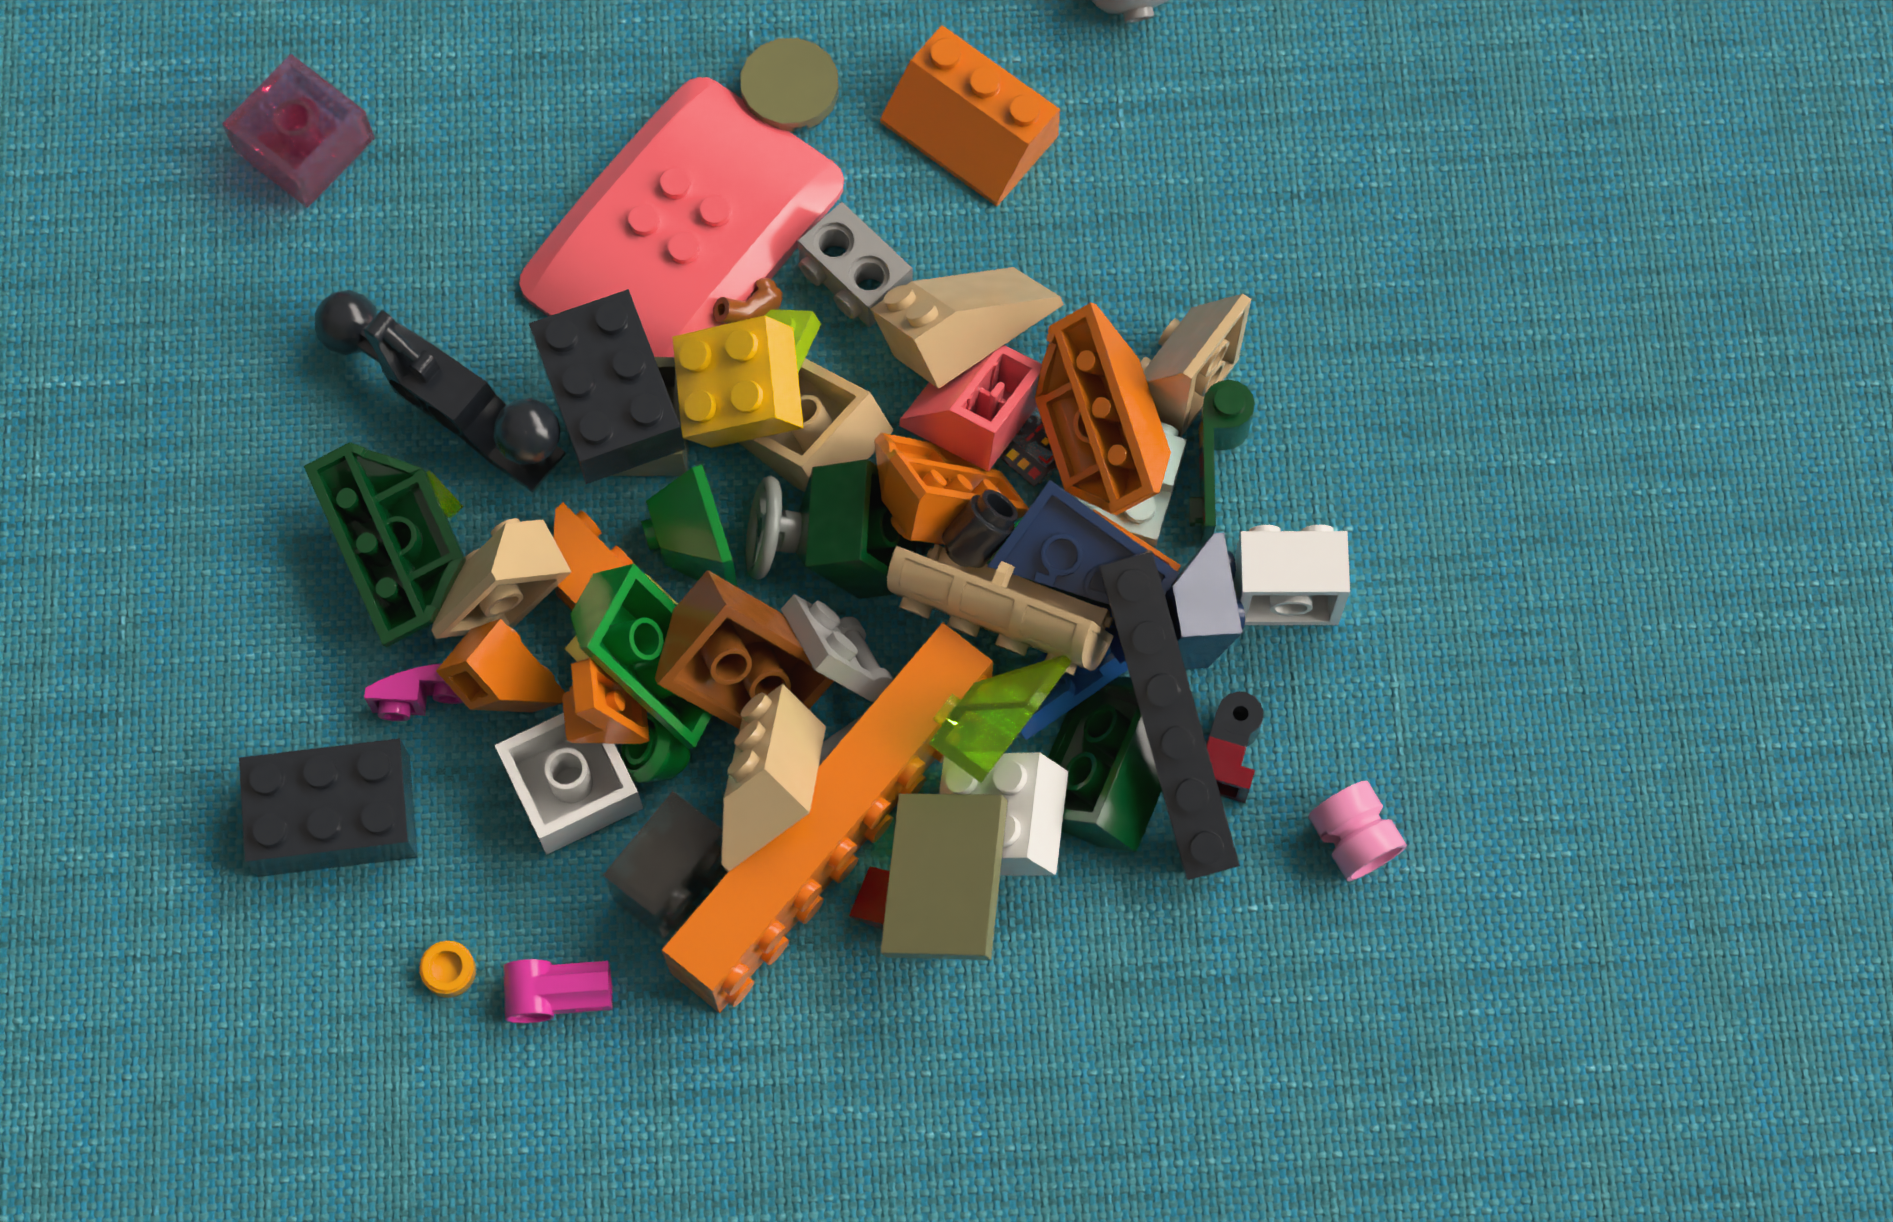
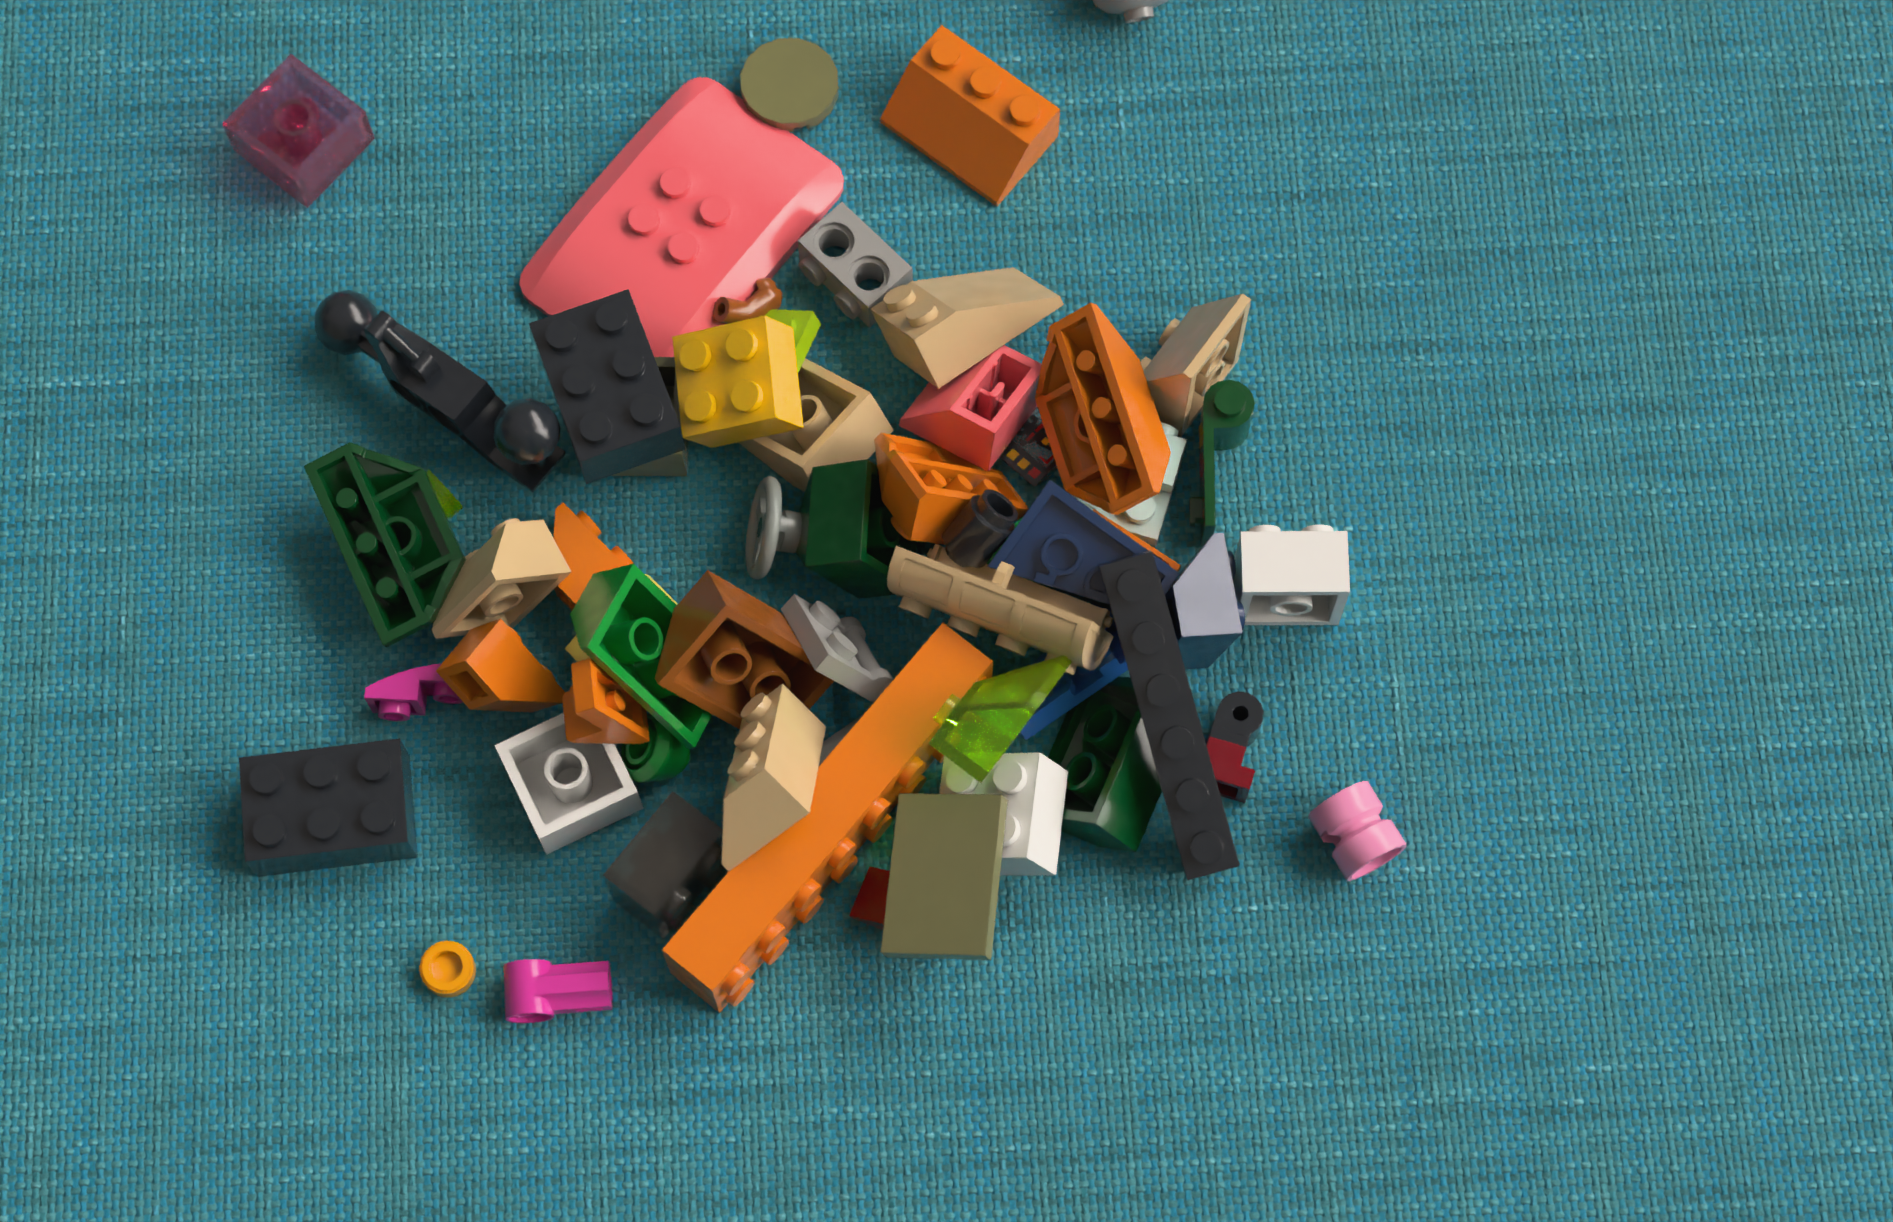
green slope [641,464,738,587] -> none

